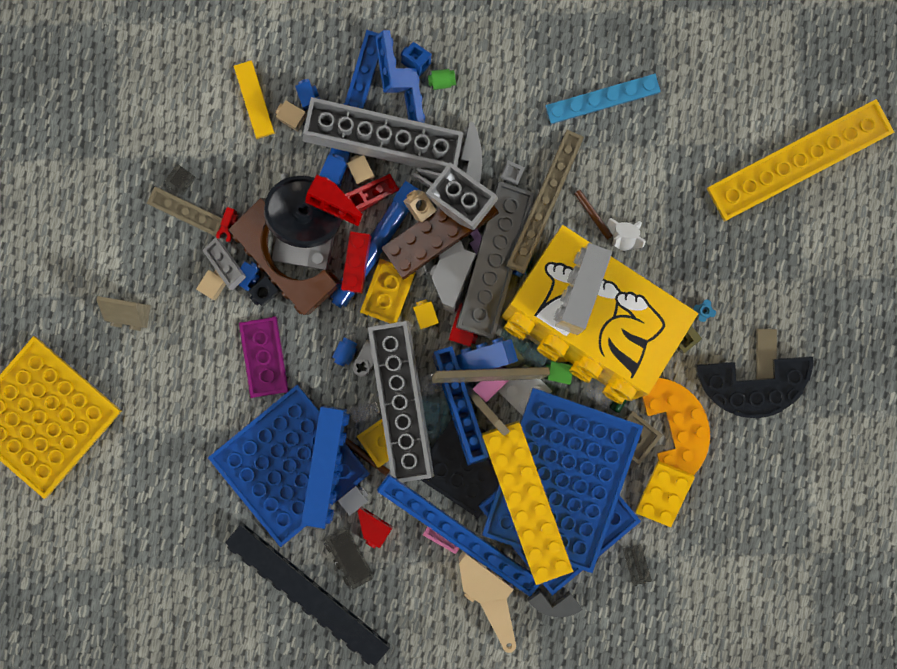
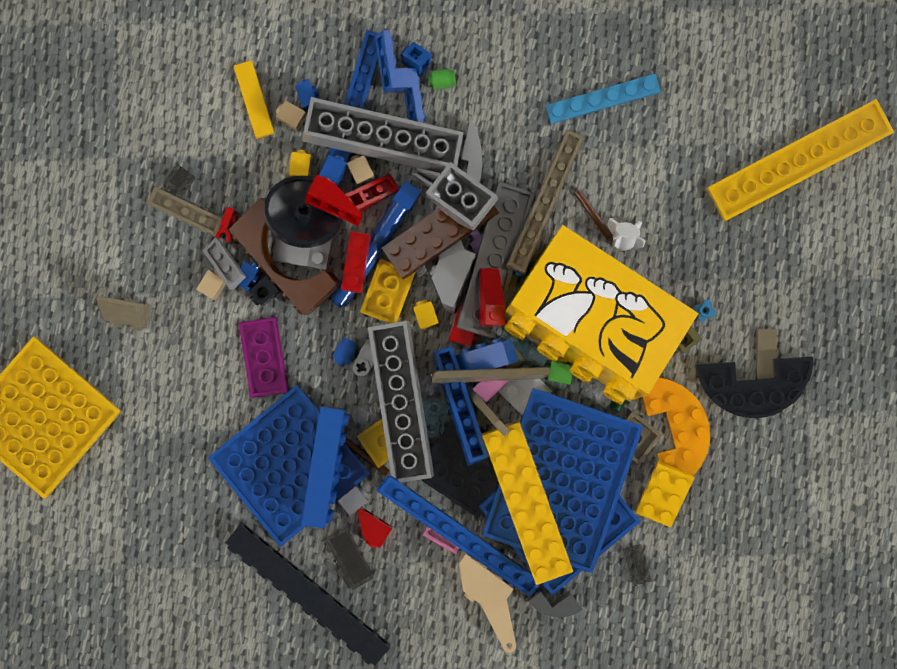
tan brick [403,190,437,222] -> none
light grey tile [500,160,525,185] -> none
light grey brick [553,243,613,335] -> none
none -> yellow brick [289,150,313,177]
none -> red slope [480,268,505,327]

